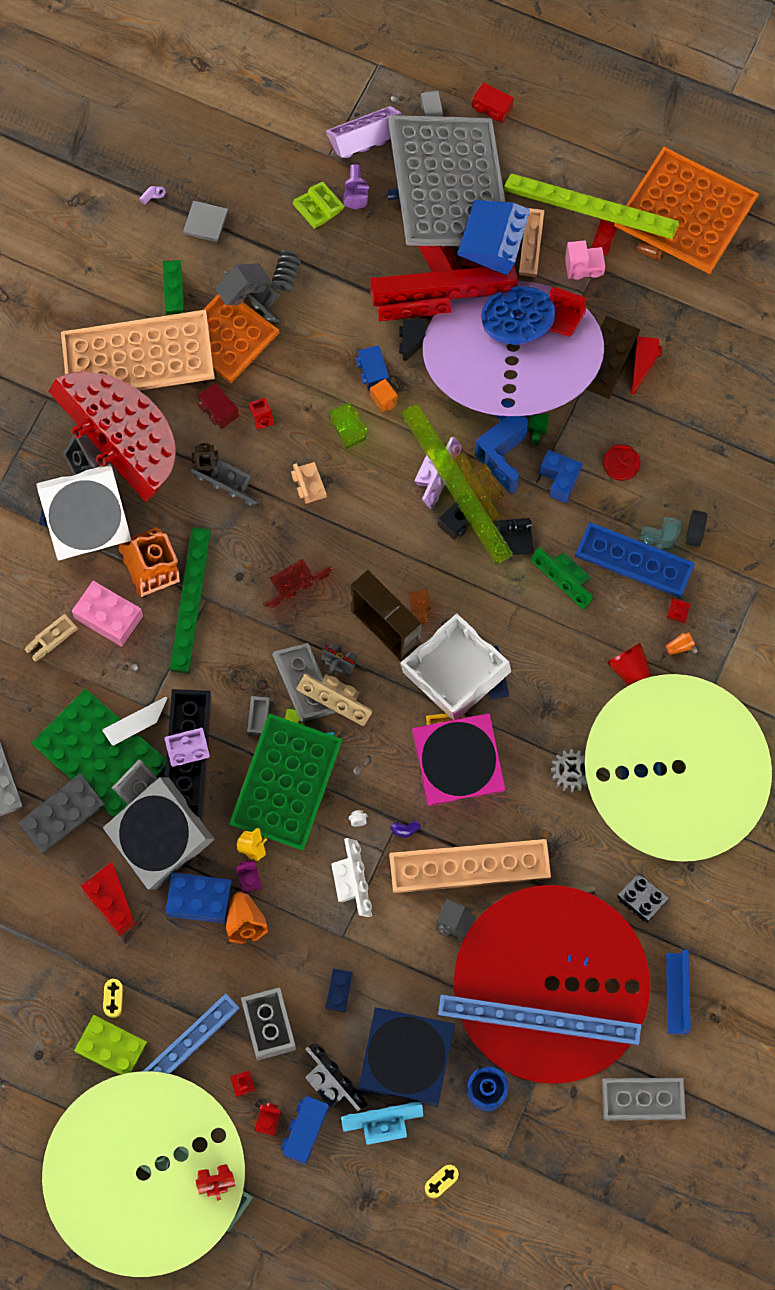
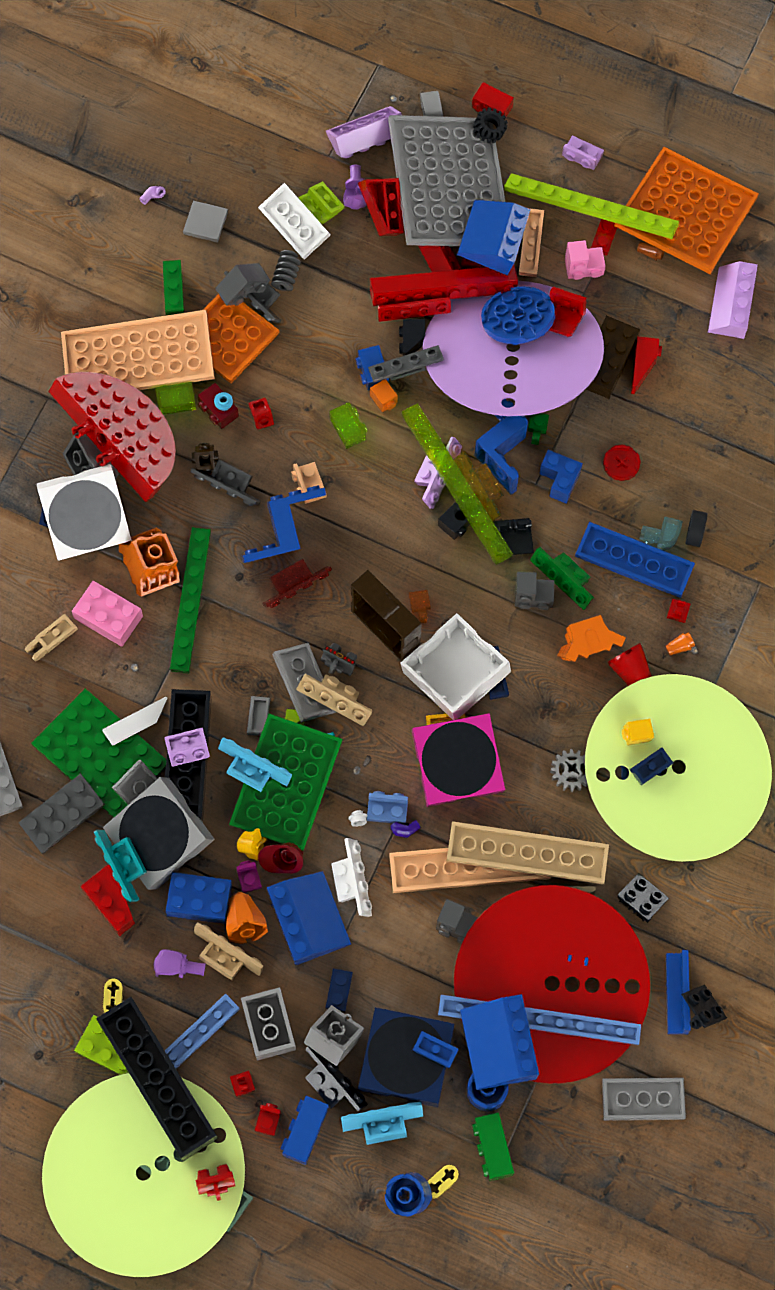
none -> teal bracket [94,830,147,902]
none -> black brick [96,997,218,1161]
none -> medium lavender piece [153,949,206,978]
none -> clear neon green brick [155,382,196,415]
none -> tan bracket [194,922,263,980]
none -> medium azure plate [214,392,233,411]
none -> medium azure bracket [218,737,292,792]
none -> blue bracket [241,485,326,563]
none -> white plate [258,183,331,260]
none -> dark red piece [258,842,304,874]
none -> blue slope [267,871,351,966]
none -> light grey brick [304,1005,364,1066]
none -> red wedge [358,178,404,237]
none -> medium blue bracket [367,791,408,825]
none -> dark grey bracket [368,345,444,382]
none -> blue brick [385,1172,432,1217]
none -> blue plate [413,1031,459,1069]
none -> tan plate [446,821,609,885]
none -> blue slope [460,994,539,1090]
none -> green brick [472,1112,514,1181]
none -> black tyre [473,108,508,143]
none -> dark grey brick [515,572,554,610]
none -> orange slope [557,615,626,662]
none -> lavender bracket [562,136,604,170]
none -> yellow brick [622,719,654,745]
none -> dark blue plate [630,747,673,786]
none -> black hinge [681,985,727,1029]
none -> lavender slope [708,261,758,339]

